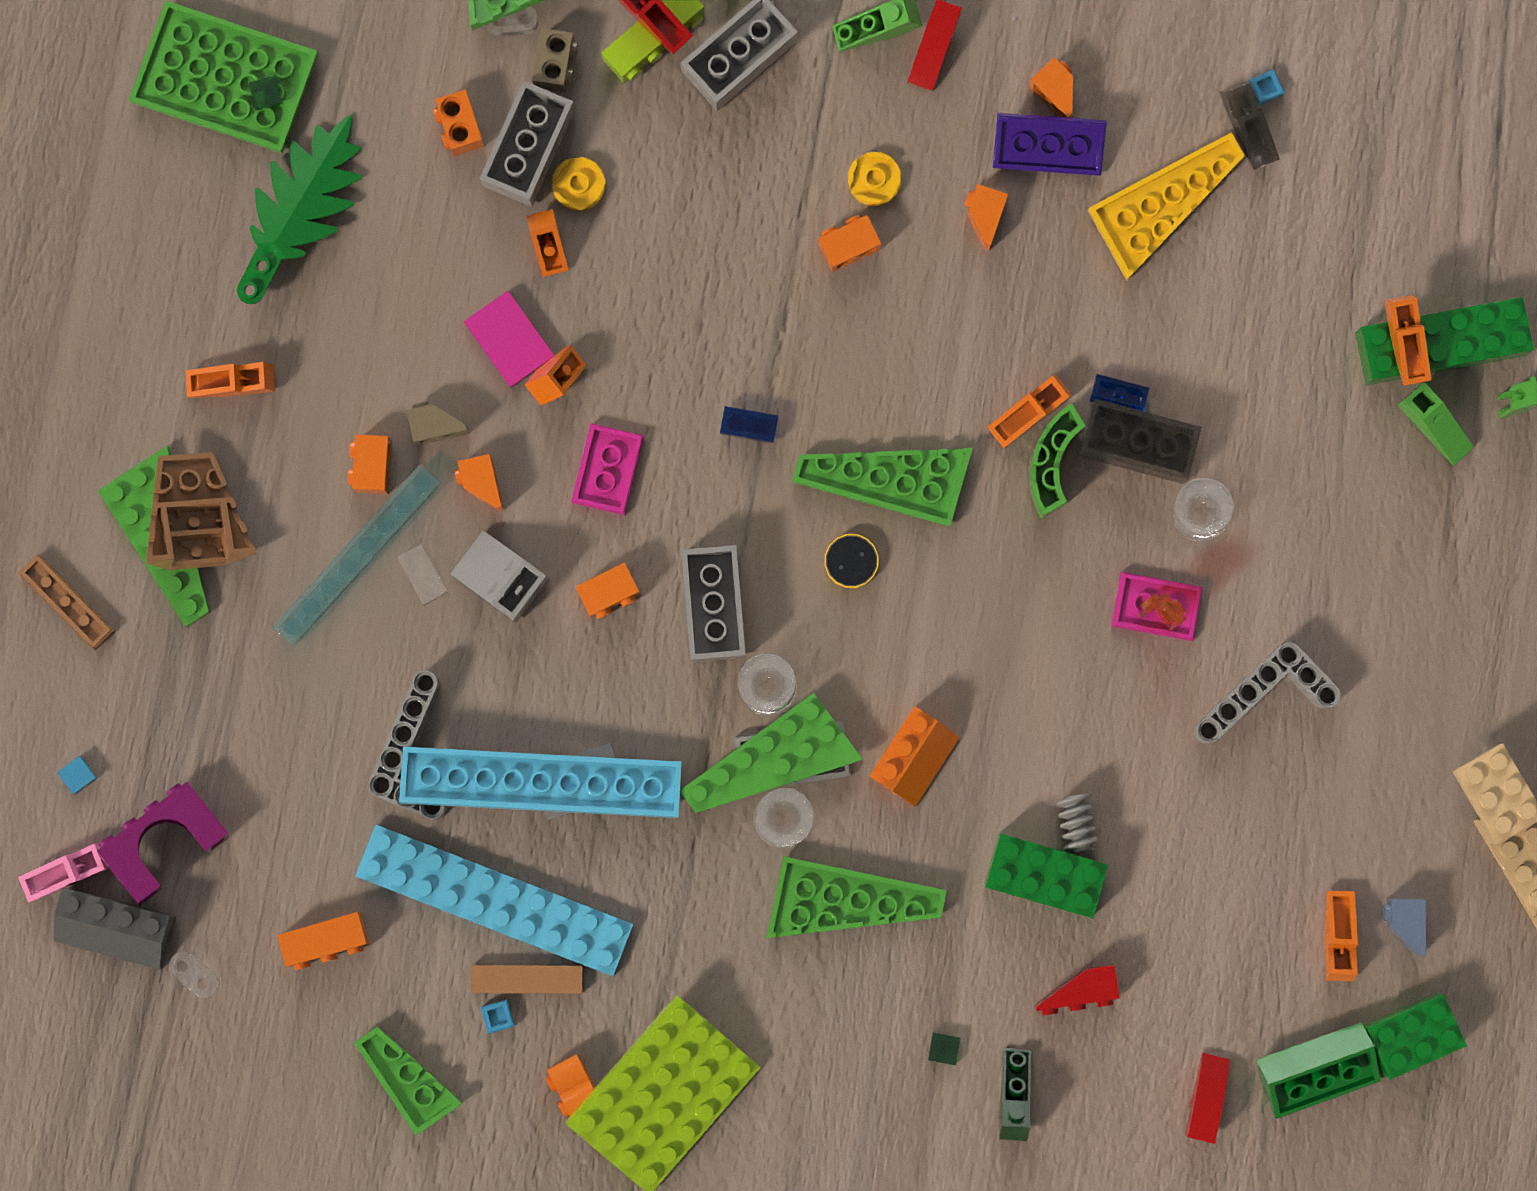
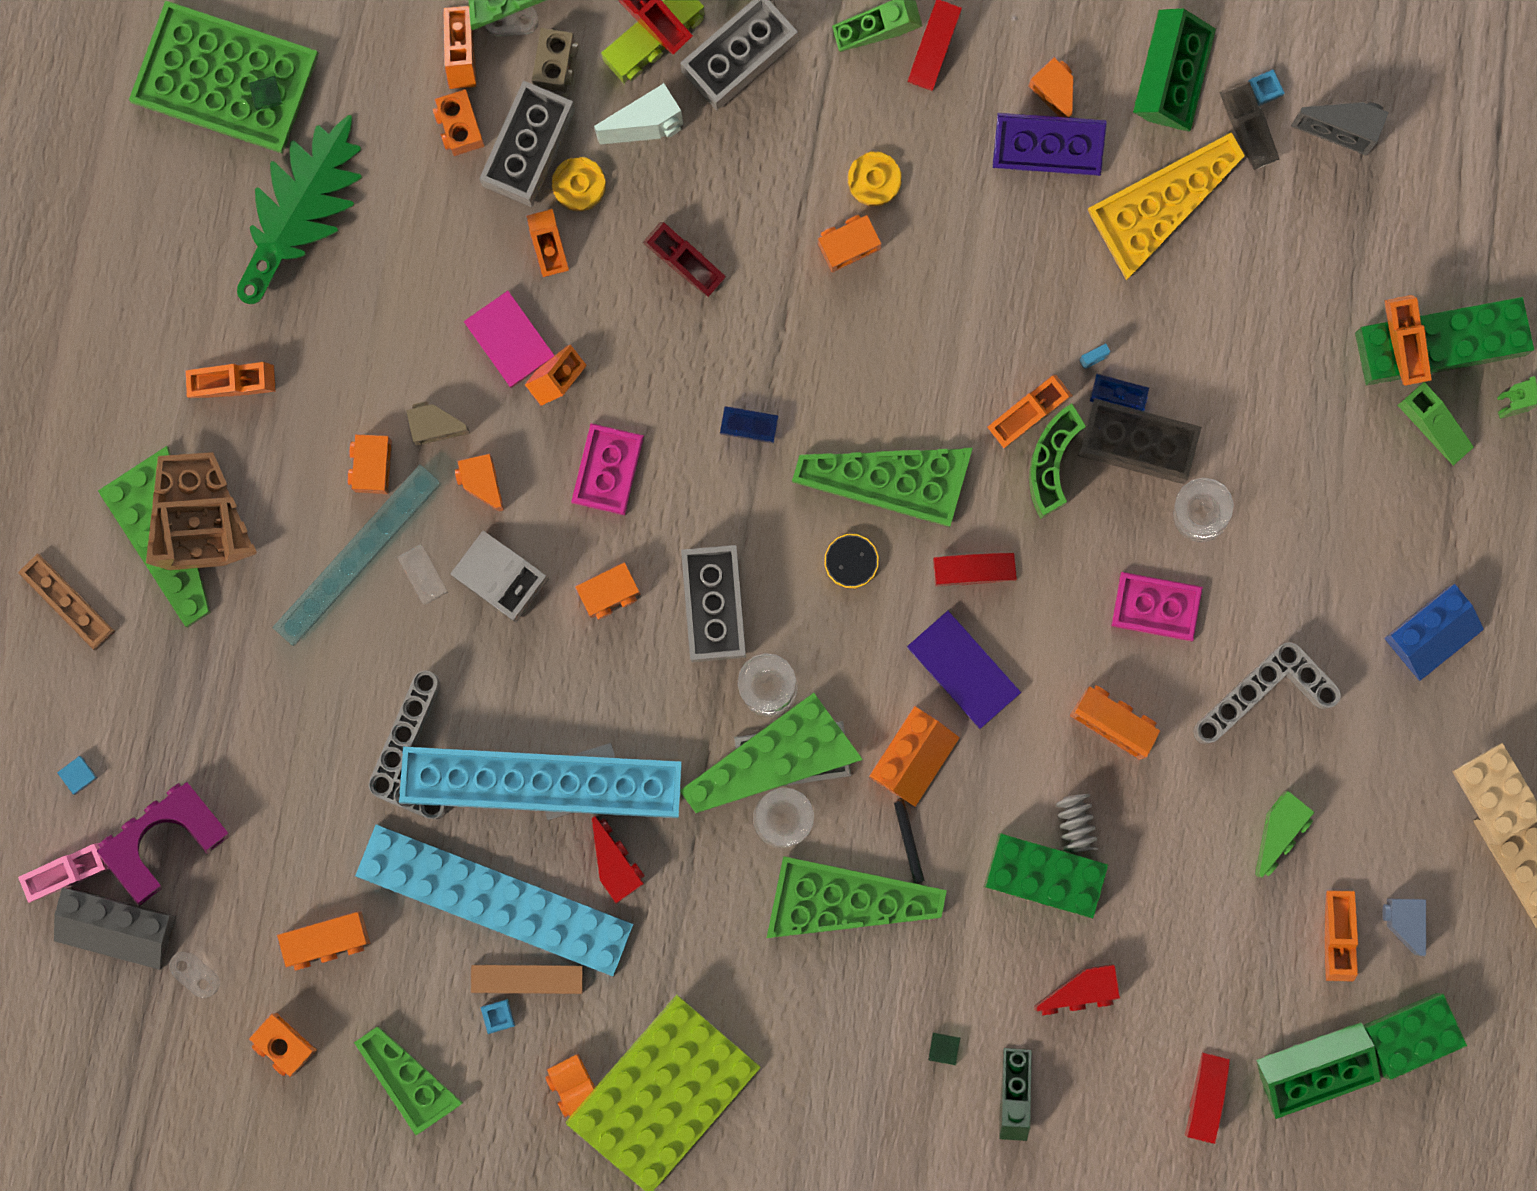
orange slope [964,184,1008,251] -> none
clear orange bracket [1138,593,1186,631] -> none
none -> orange brick [249,1013,317,1077]
none -> orange slope [444,6,476,89]
none -> red slope [592,816,645,903]
none -> light aqua slope [594,84,683,144]
none -> dark red slope [642,222,726,297]
none -> black bar [894,800,925,883]
none -> dark purple tile [907,610,1021,729]
none -> red slope [933,553,1017,587]
none -> orange slope [1070,685,1160,760]
none -> dark azure tile [1079,344,1110,369]
none -> green slope [1133,8,1216,131]
none -> bright green slope [1255,791,1314,877]
none -> dark grey slope [1291,102,1389,156]
none -> blue slope [1384,584,1484,681]

